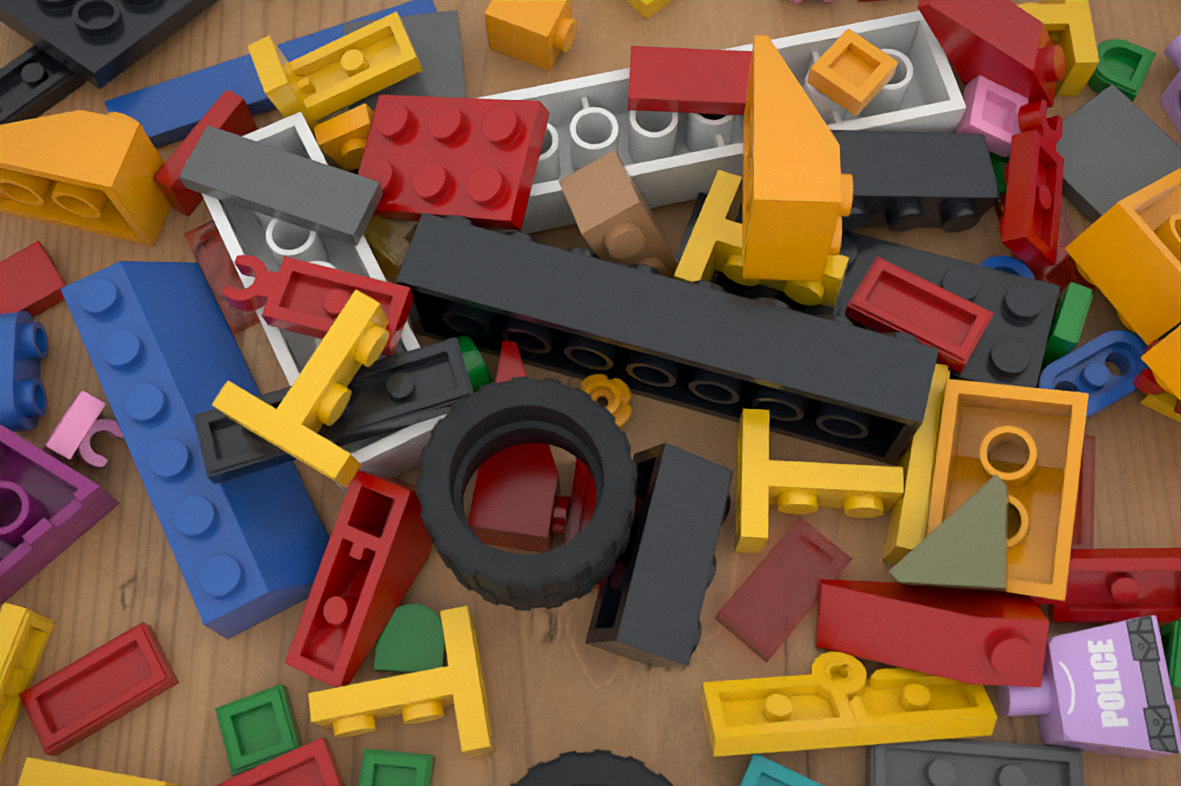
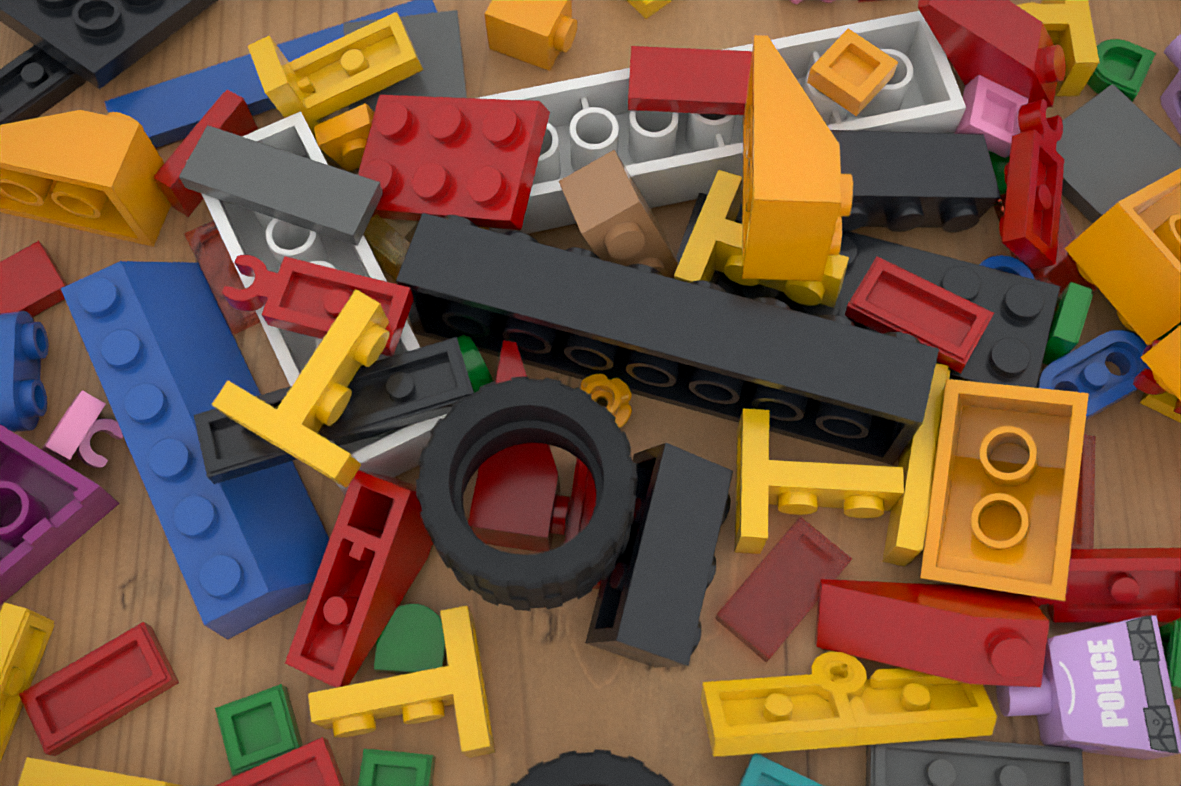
olive slope [889,475,1009,592] -> none

